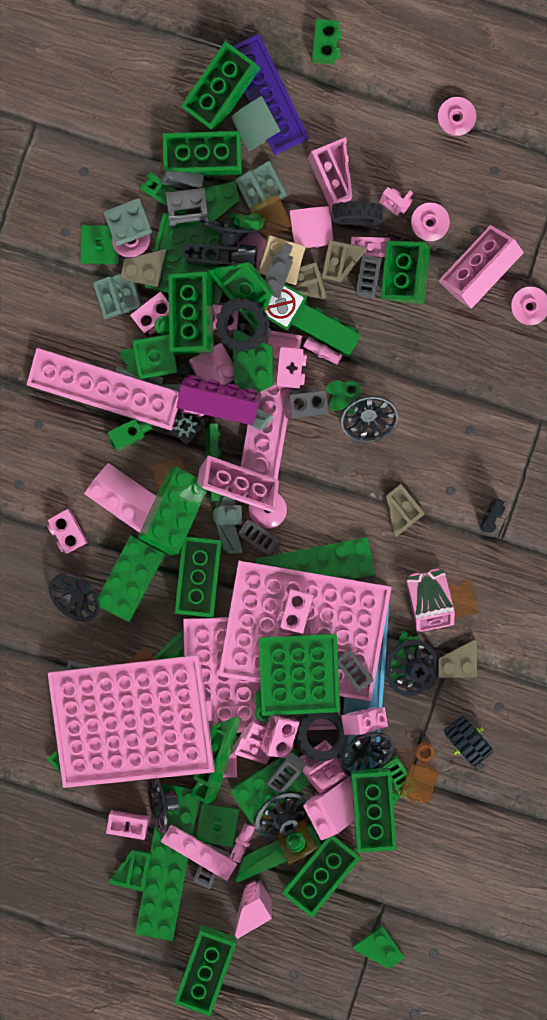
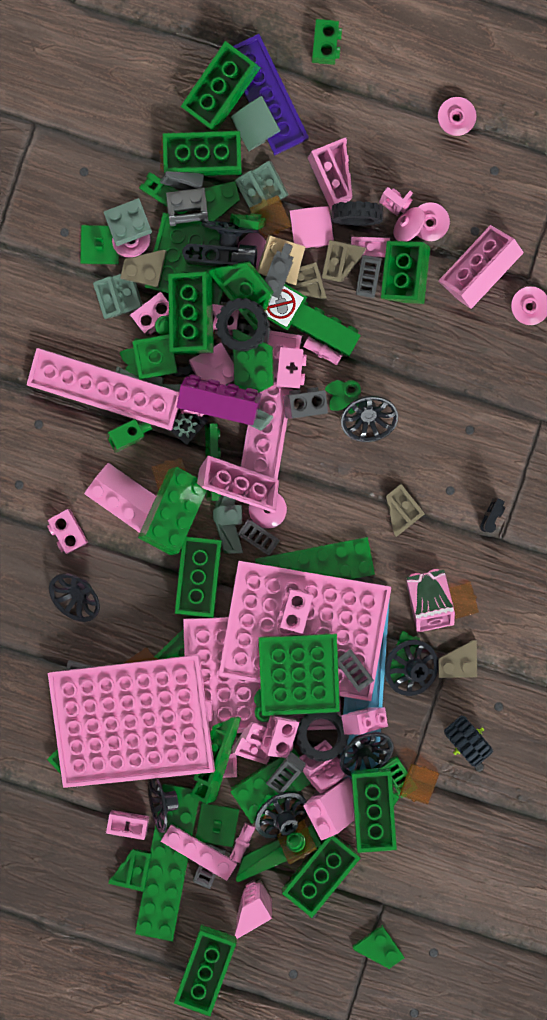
green brick [98,535,166,622] -> none
dark orange plate [415,742,434,762] -> none
none -> bright pink dish [393,207,425,242]

